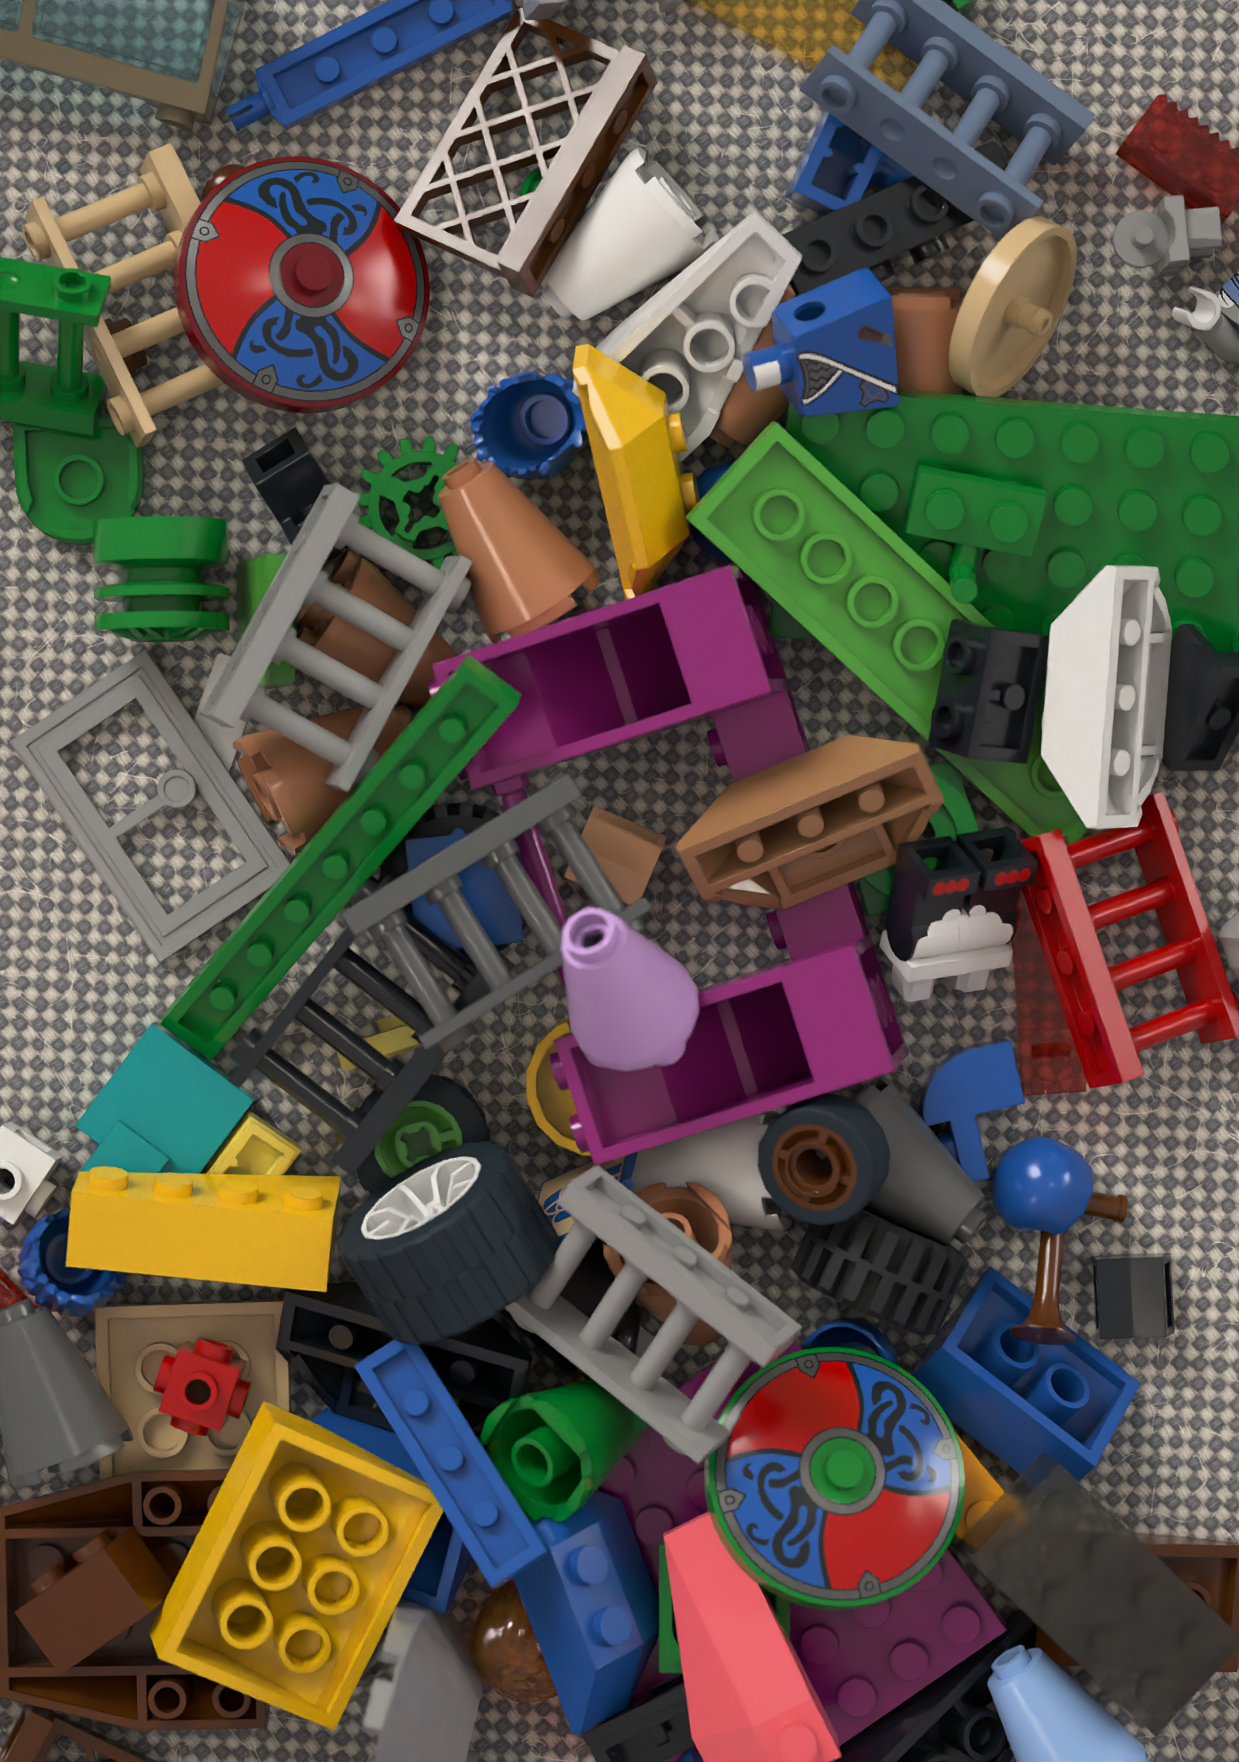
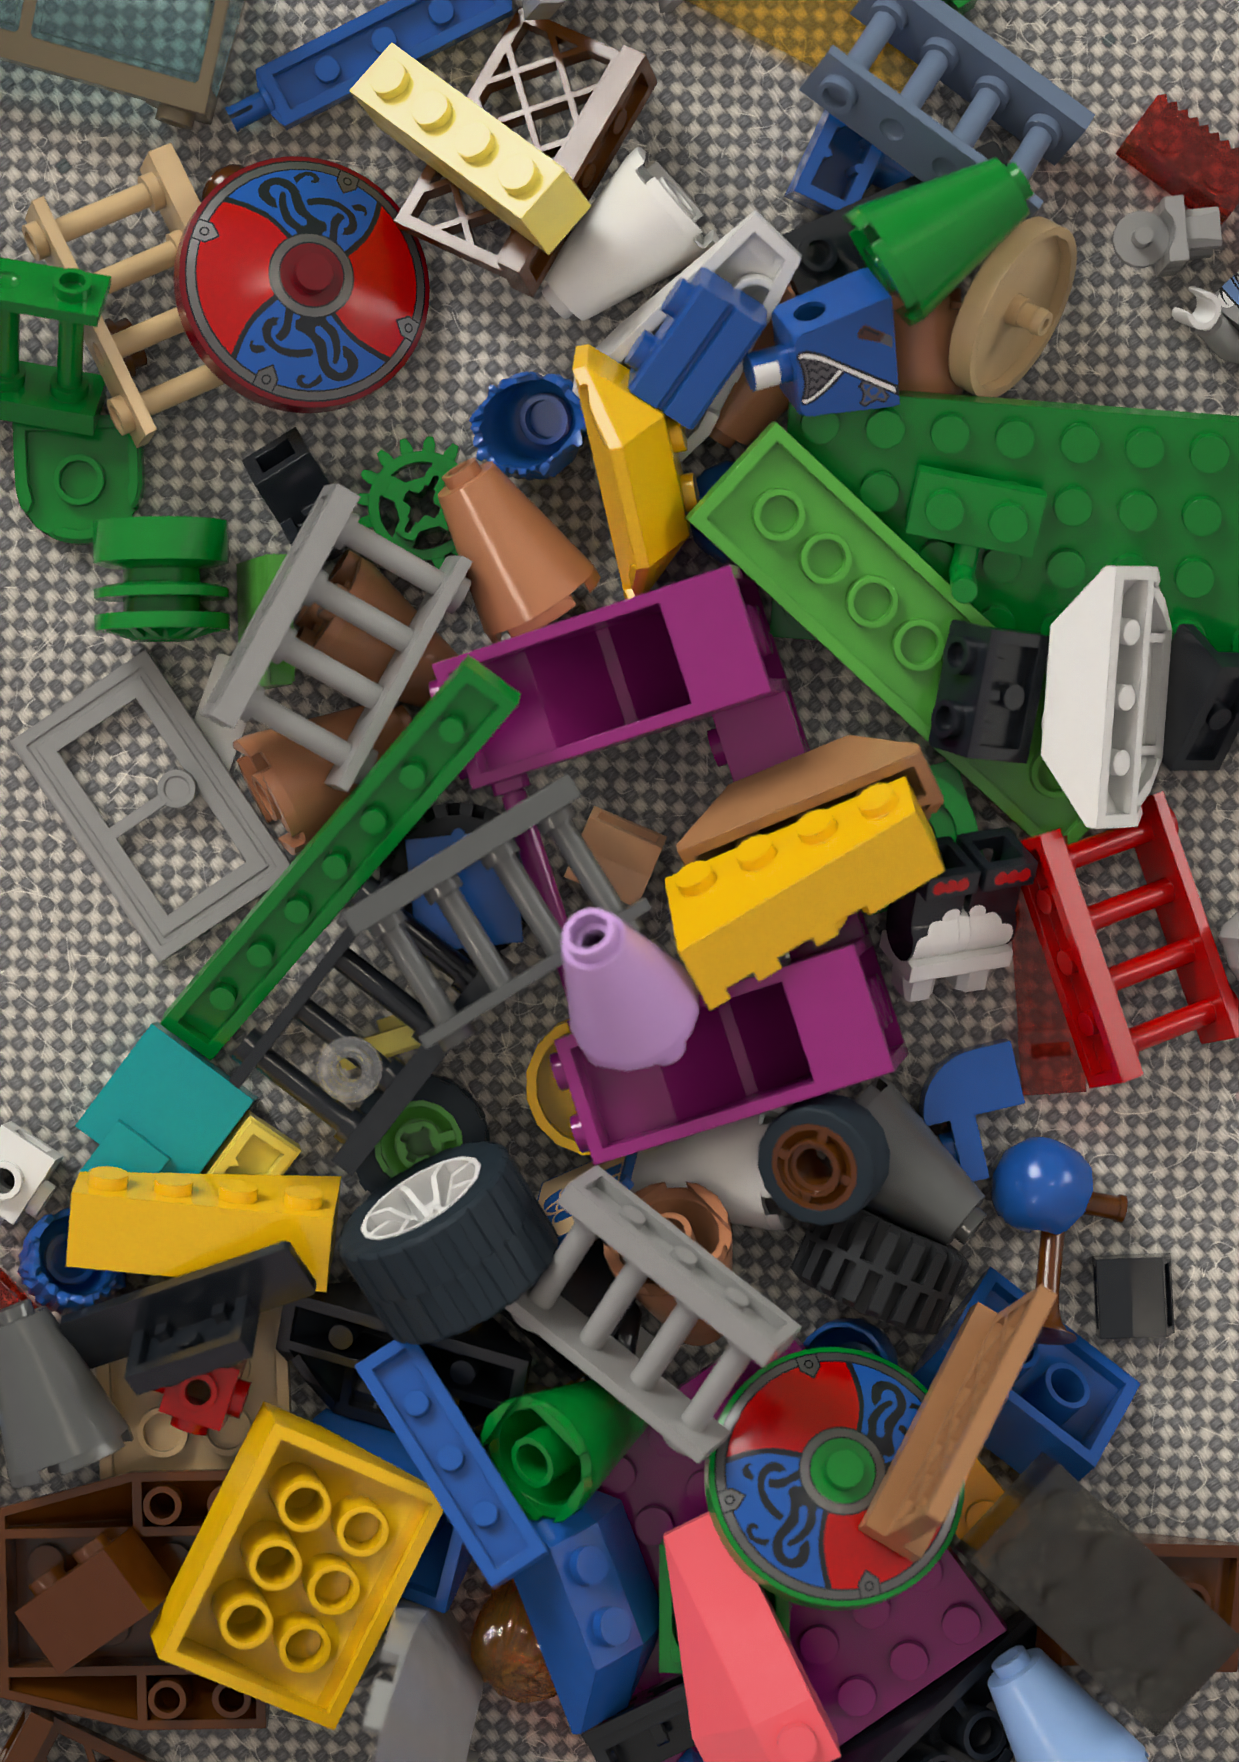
none -> black bracket [59,1241,317,1395]
none -> clear plate [317,1036,383,1102]
none -> light yellow brick [349,43,591,255]
none -> blue brick [625,267,767,429]
none -> yellow wedge [664,776,945,1011]
none -> green cone [842,157,1034,326]
none -> medium nougat fence [858,1285,1058,1562]

